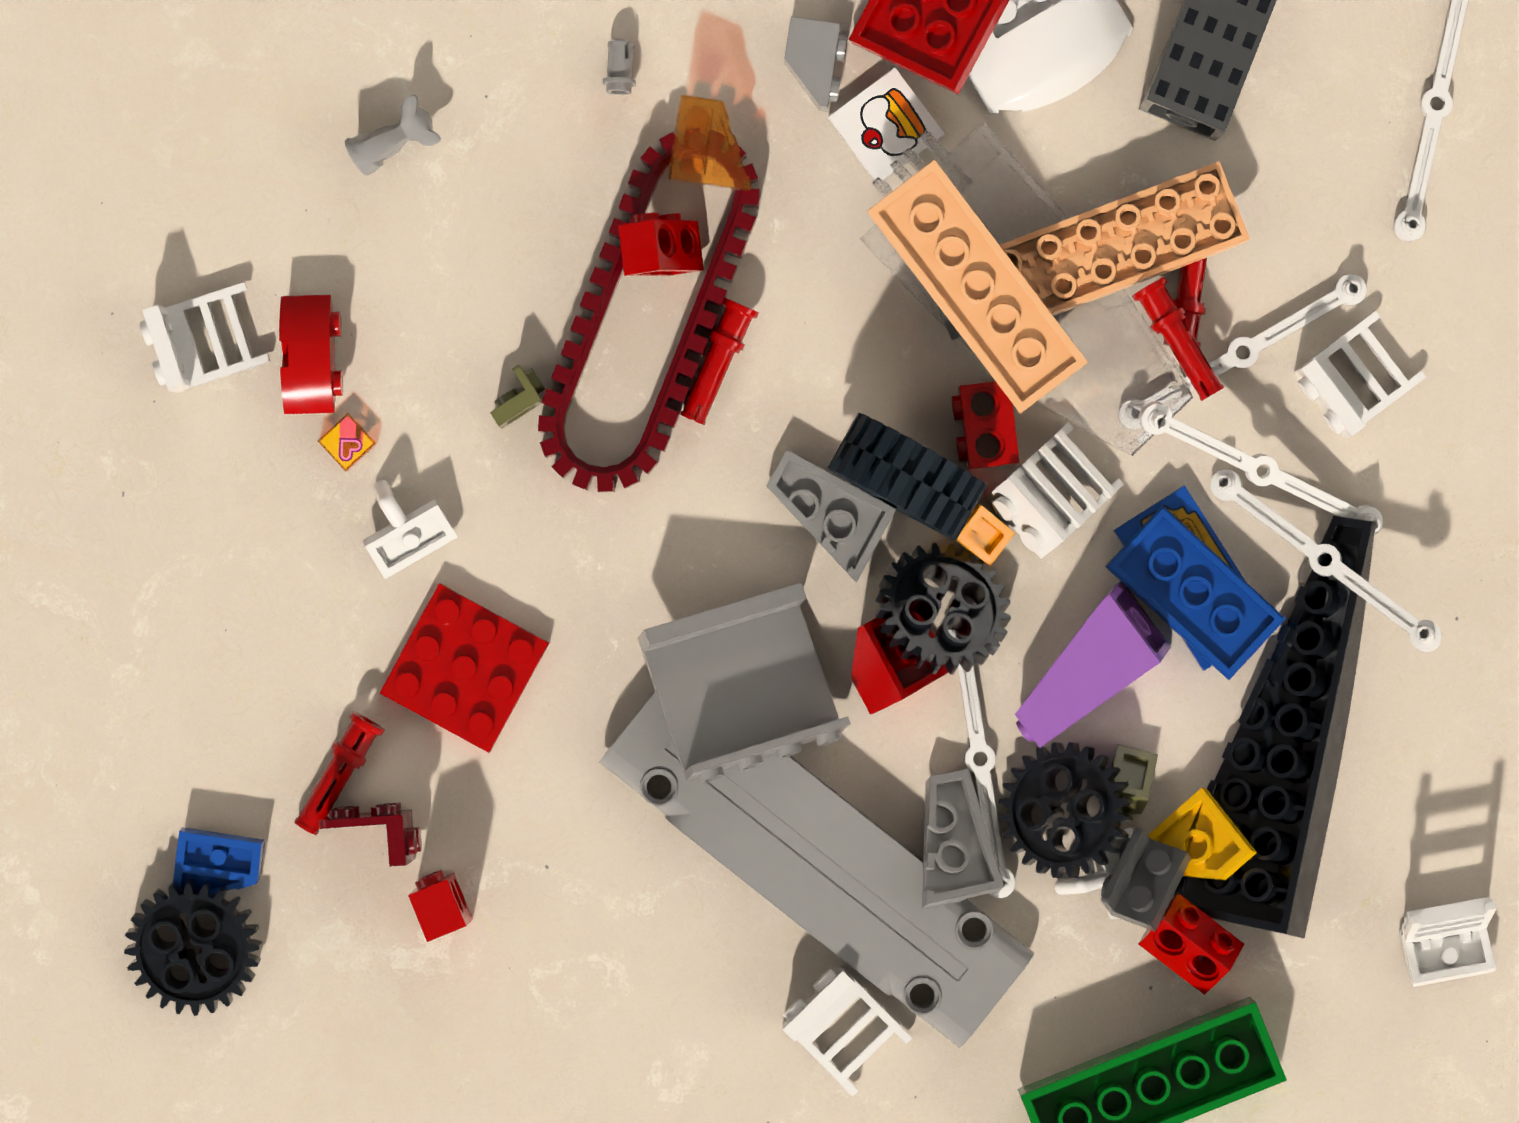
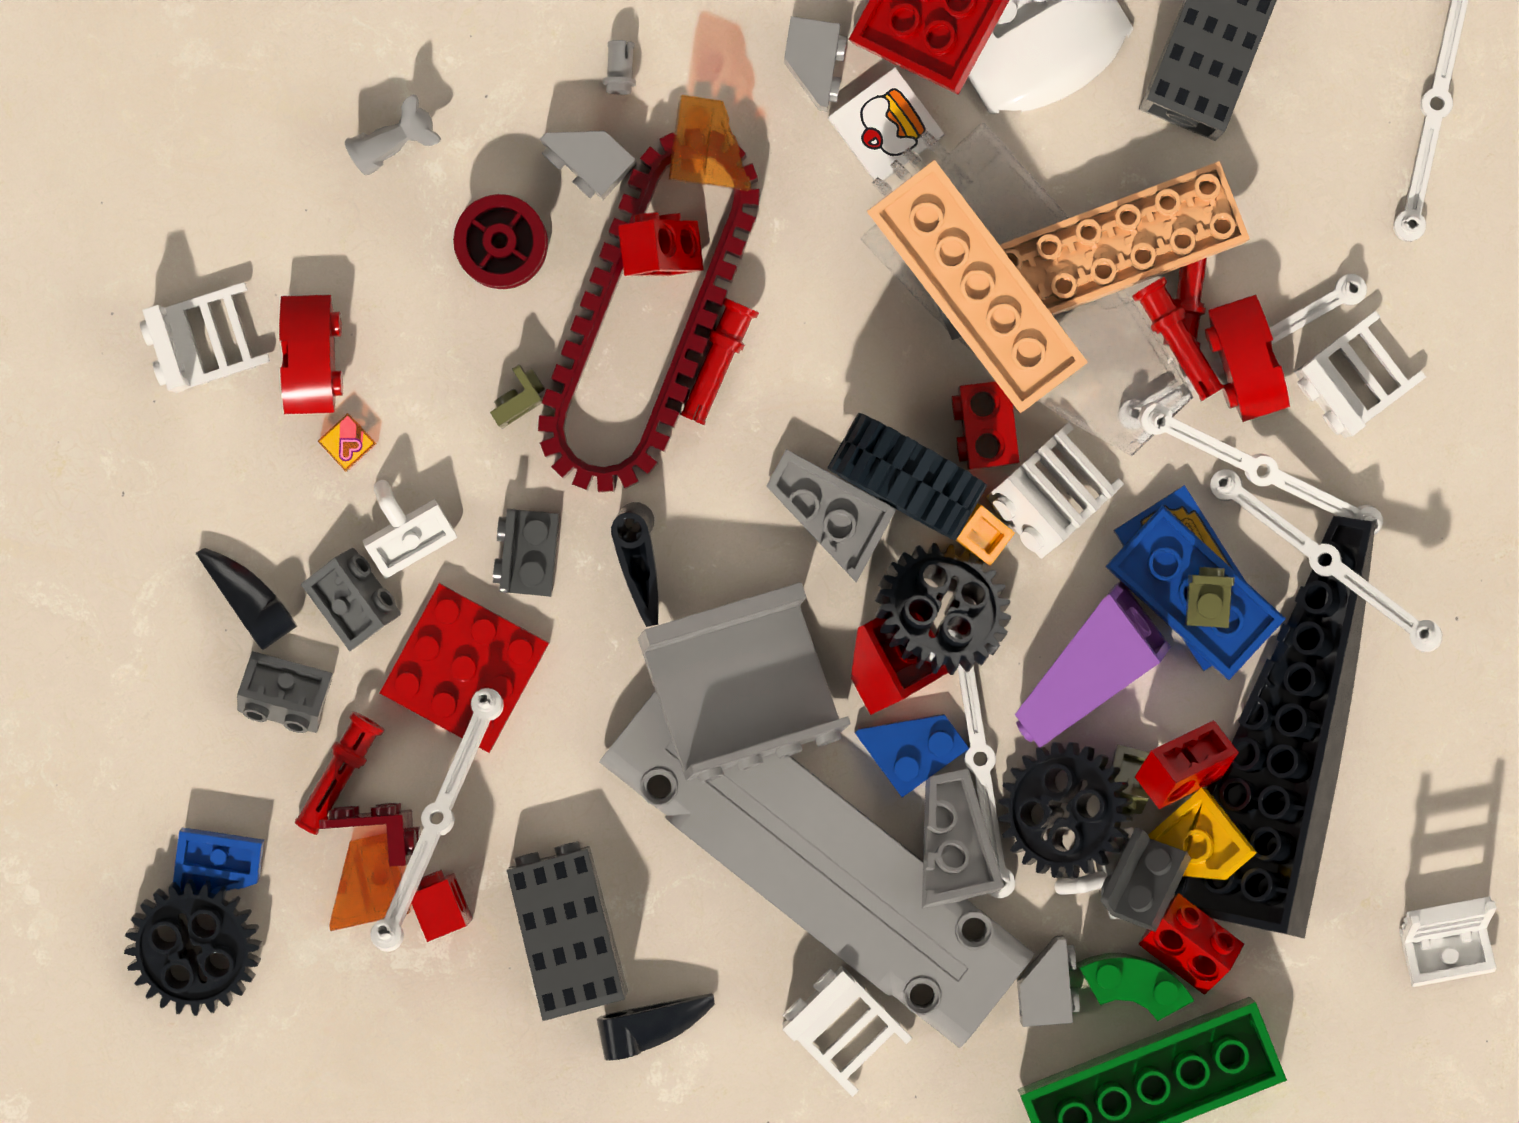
none -> black piece [196,548,297,650]
none -> dark grey bracket [237,651,332,733]
none -> dark grey bracket [301,548,401,652]
none -> clear orange wing [329,832,410,931]
none -> white piece [370,688,504,952]
none -> dark red wheel [453,194,548,290]
none -> dark grey bracket [493,509,560,597]
none -> dark grey slope [507,841,628,1021]
none -> light grey slope [540,131,637,200]
none -> black piece [597,993,715,1061]
none -> black piece [611,502,659,627]
none -> blue wing [854,714,969,797]
none -> light grey slope [1017,935,1080,1027]
none -> green brick [1076,953,1194,1021]
none -> red brick [1135,720,1239,809]
none -> olive bracket [1185,567,1235,628]
none -> red brick [1205,295,1290,422]

